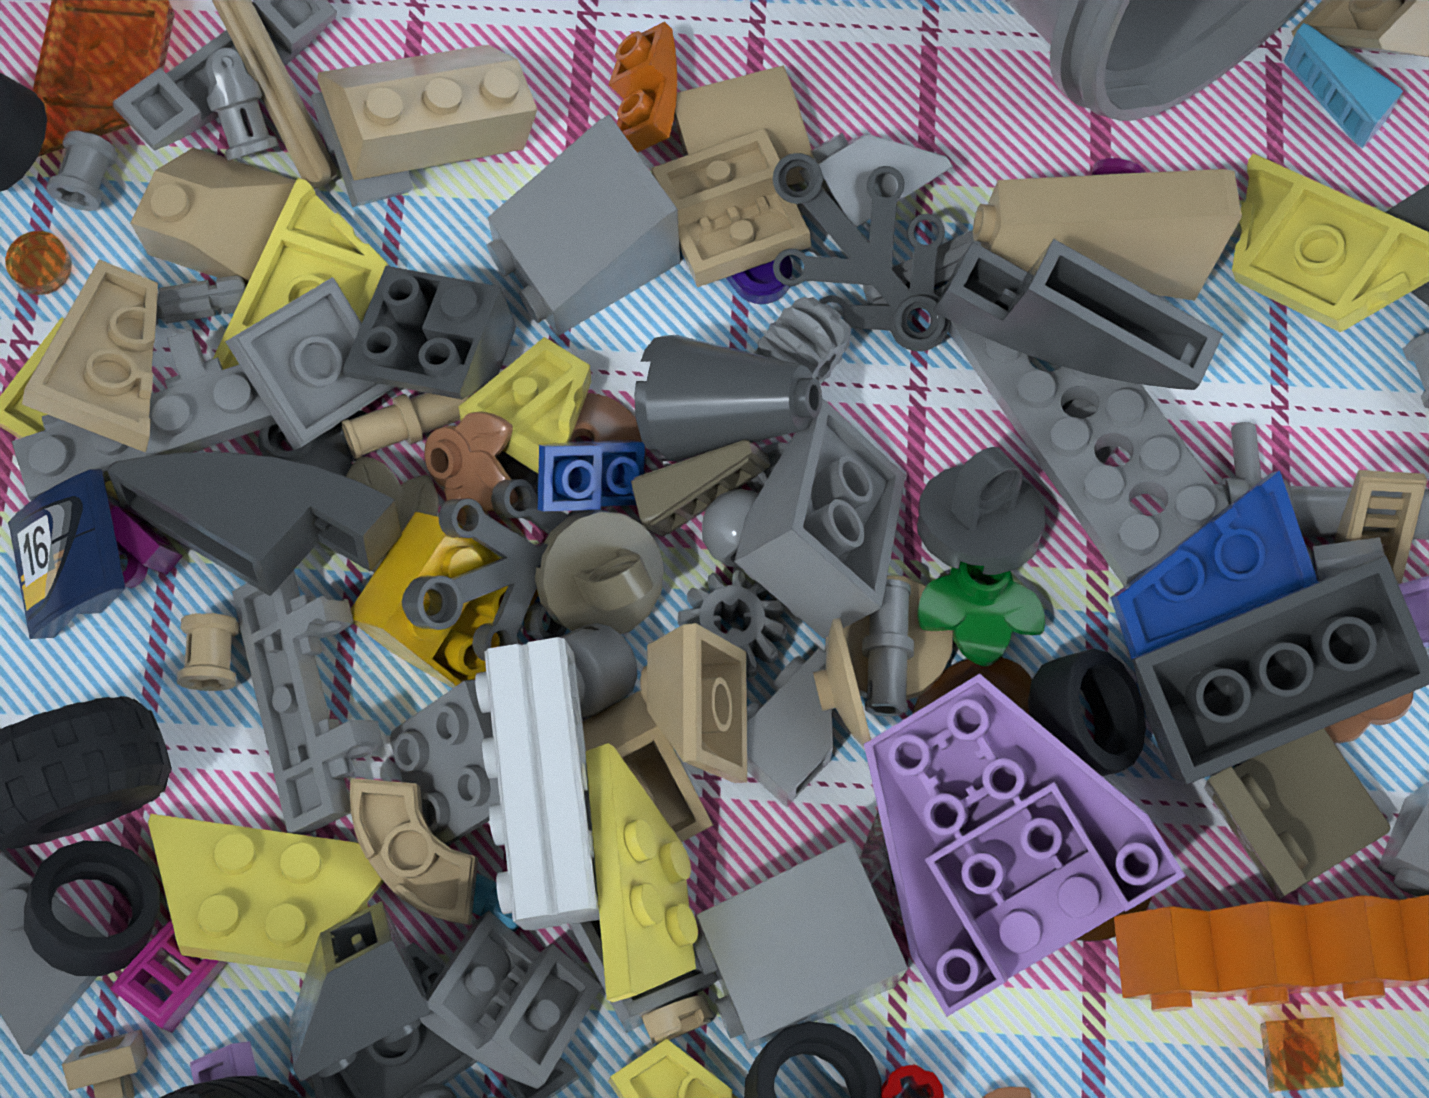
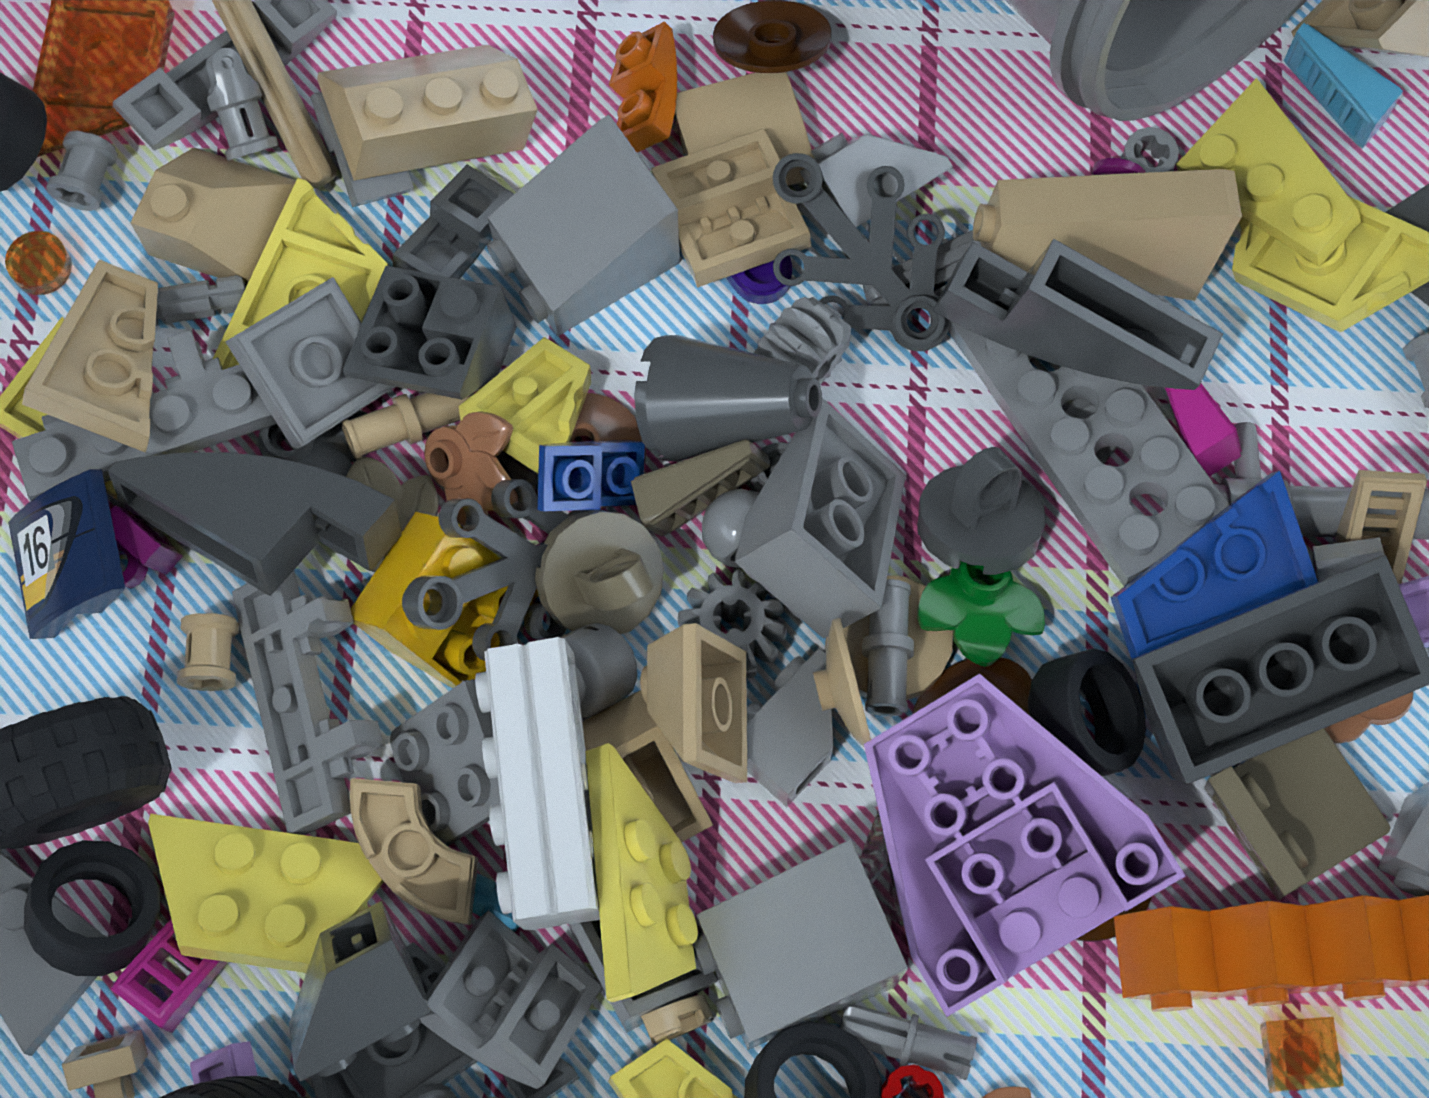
none -> dark grey slope [393,164,514,279]
none -> reddish brown dish [713,0,832,73]
none -> light grey axle [840,1004,977,1080]
none -> light grey bush [1121,127,1179,173]
none -> dark pink slope [1164,383,1242,477]
none -> light yellow wing [1176,78,1361,267]

